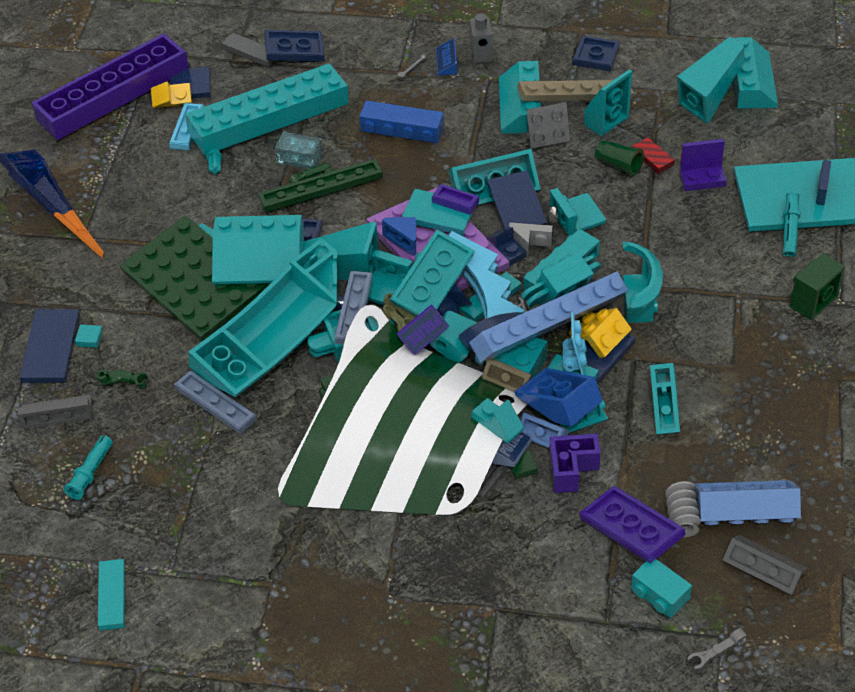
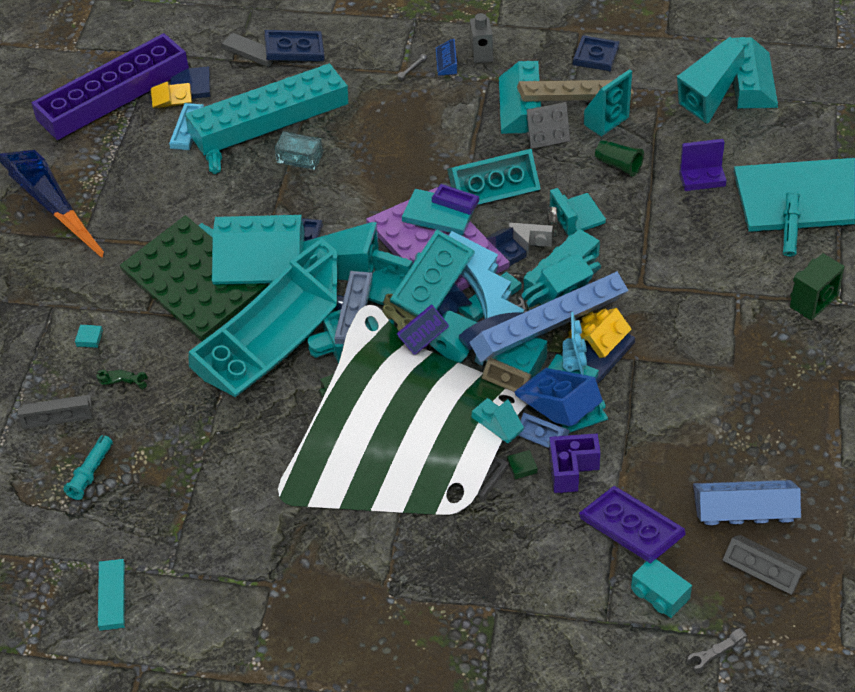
dark blue tile [19,309,80,383] -> none
sand blue tile [174,370,257,434] -> none
dark green plate [258,159,383,213] -> none
dark green arm [289,163,334,183] -> none
blue brick [359,100,444,143] -> none
blue slope [382,217,416,256] -> none
dark blue tile [487,170,547,229] -> none
slope [492,432,532,467] -> none
teal piece [622,241,663,323] -> none
tile [632,137,675,174] -> none
teal slope [650,363,680,435] -> none
light grey piece [665,481,701,537] -> none
dark blue tile [816,160,831,205] -> none

